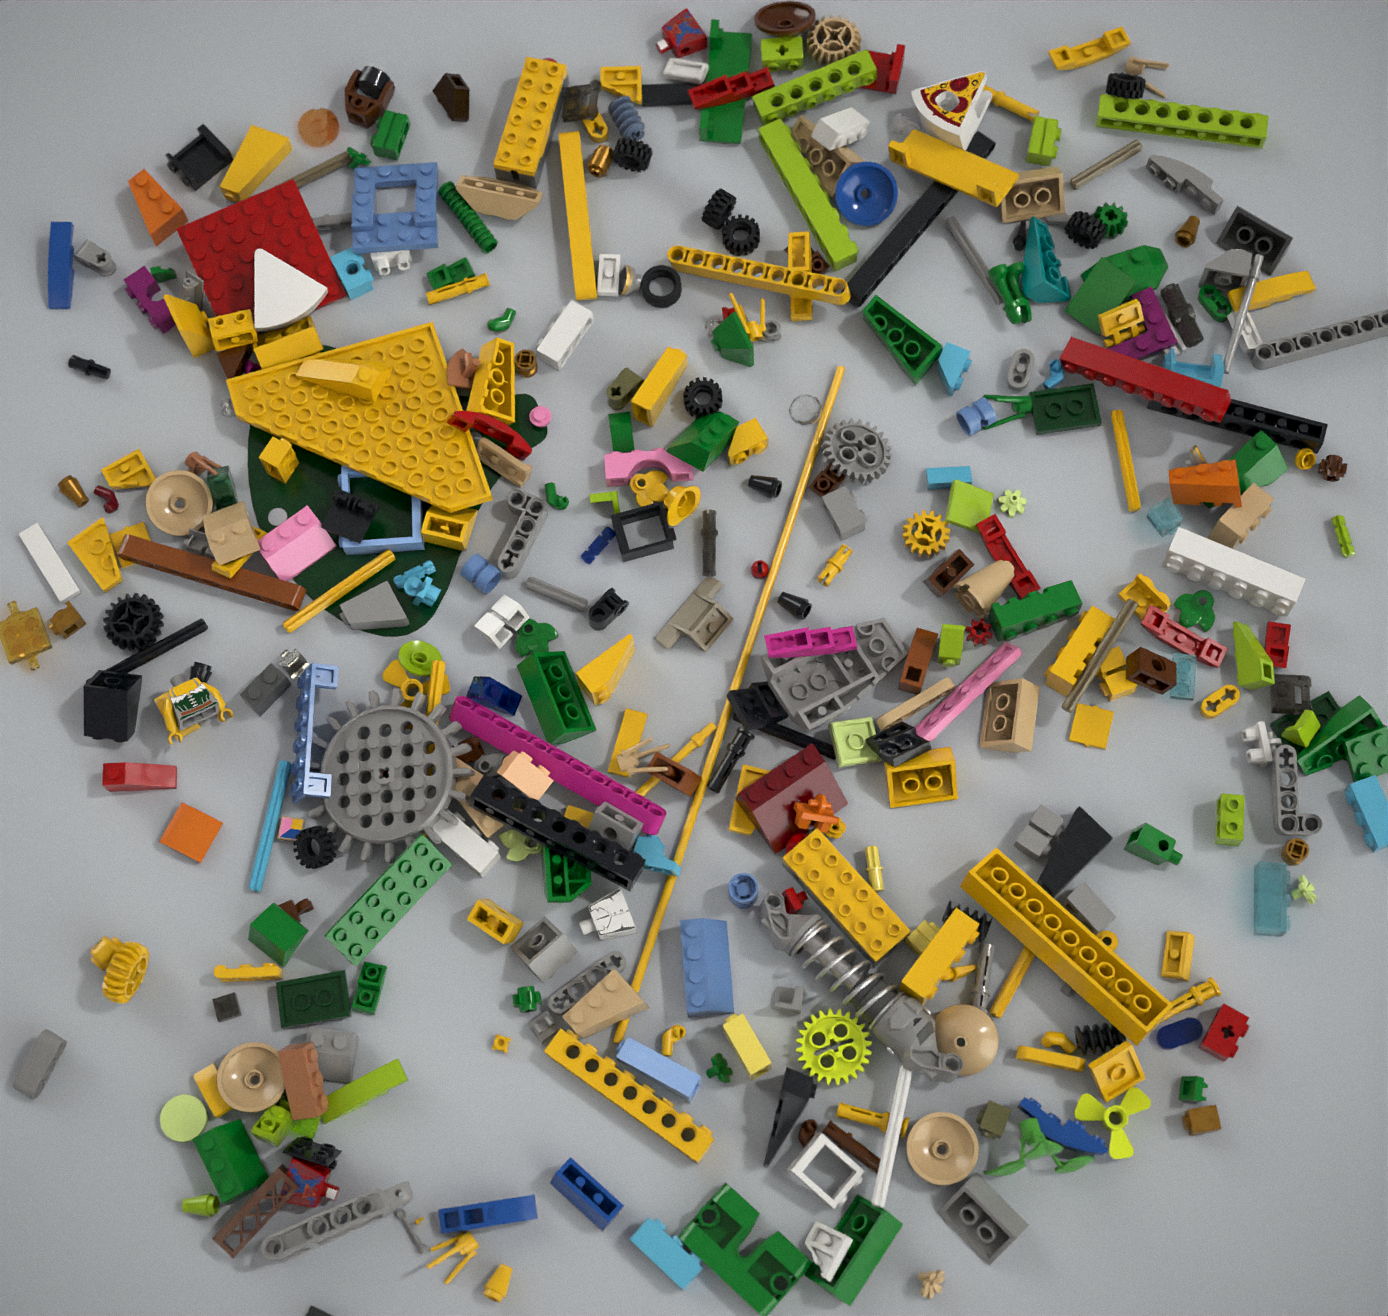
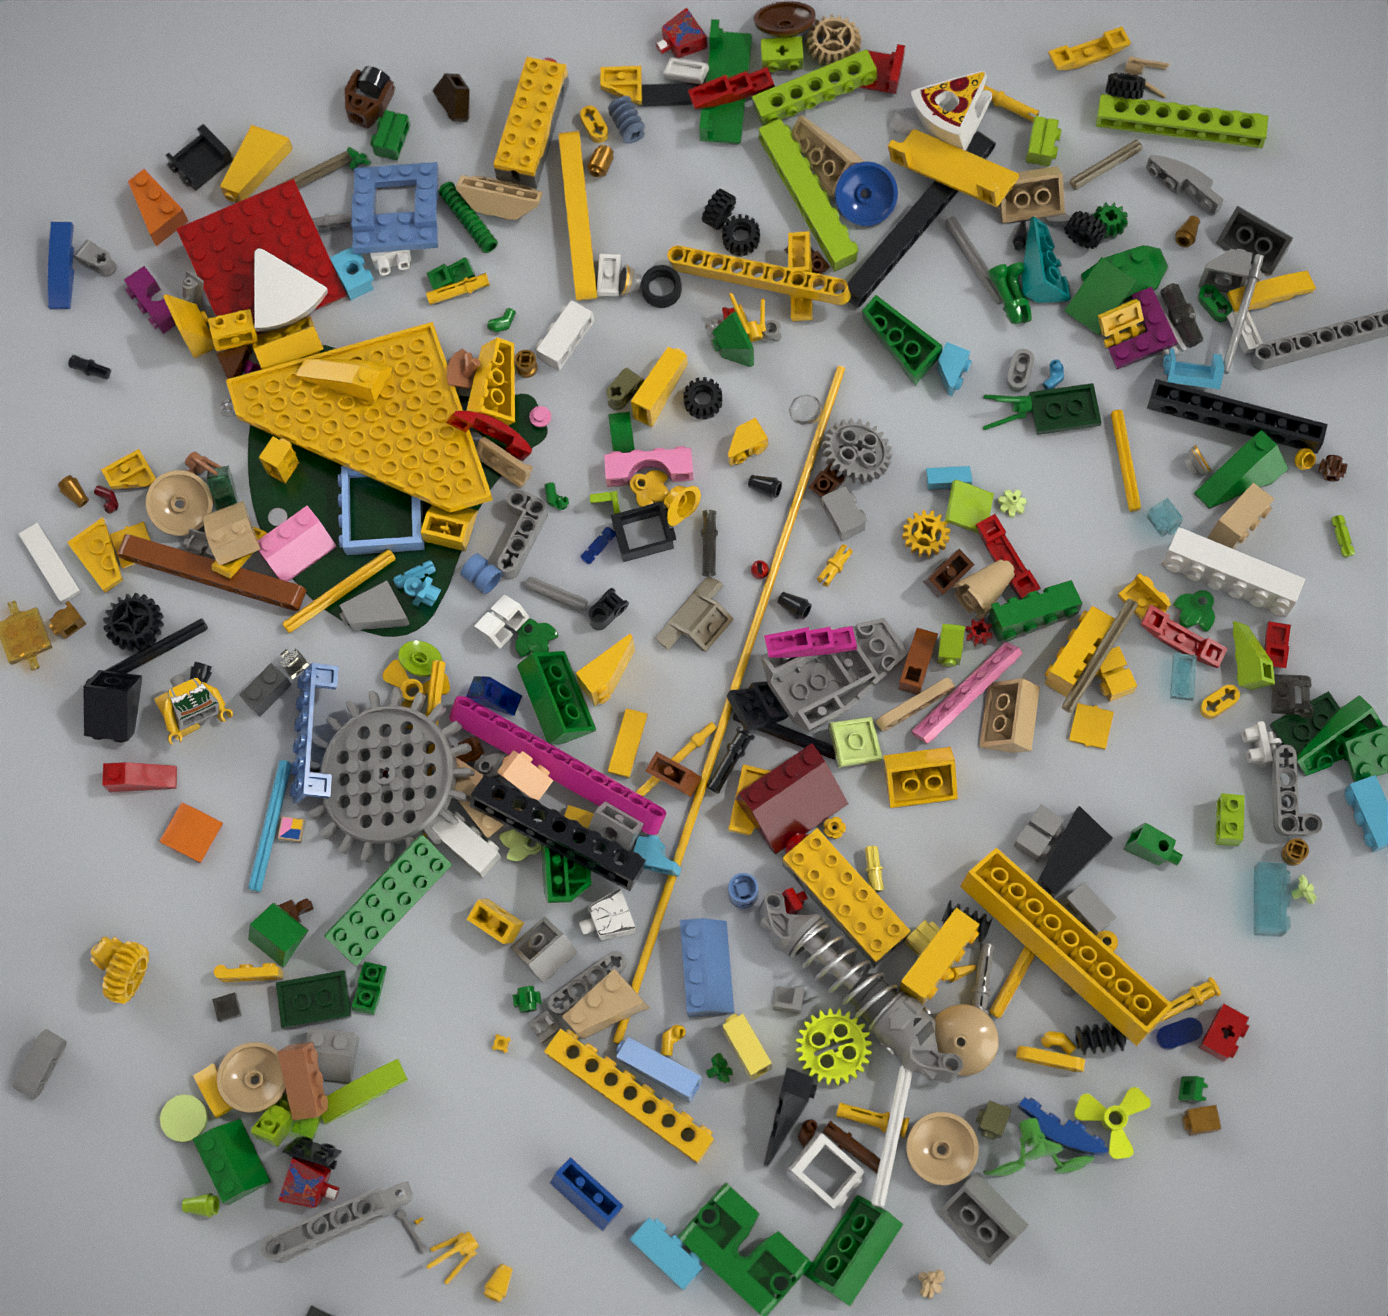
green tile [150,266,177,283] -> none
reddish brown fence [212,1164,300,1258] -> none
black tyre [293,826,338,869] -> none
clear orange tile [298,108,340,147] -> none
black hinge [321,489,380,544] -> none
blue slope [438,1194,538,1234] -> none
clear smoke plate [562,80,602,123] -> none
black tyre [612,137,653,172] -> none
tan plant [617,737,670,775] -> none
green slope [666,412,739,472] -> none
orange hips [793,794,840,833] -> none
white wing [805,1221,853,1282] -> none
white brick [811,107,870,151] -> none
black slope [866,722,931,767] -> none
medium blue wheel [956,397,997,436] -> none
red brick [1059,337,1232,423] -> none
yellow plate [1088,1040,1146,1103] -> none
reddish brown brick [1126,647,1177,695] -> none
yellow slope [1161,931,1195,981] -> none
orange wedge [1169,459,1242,507] -> none
lime tile [1281,709,1321,747] -> none

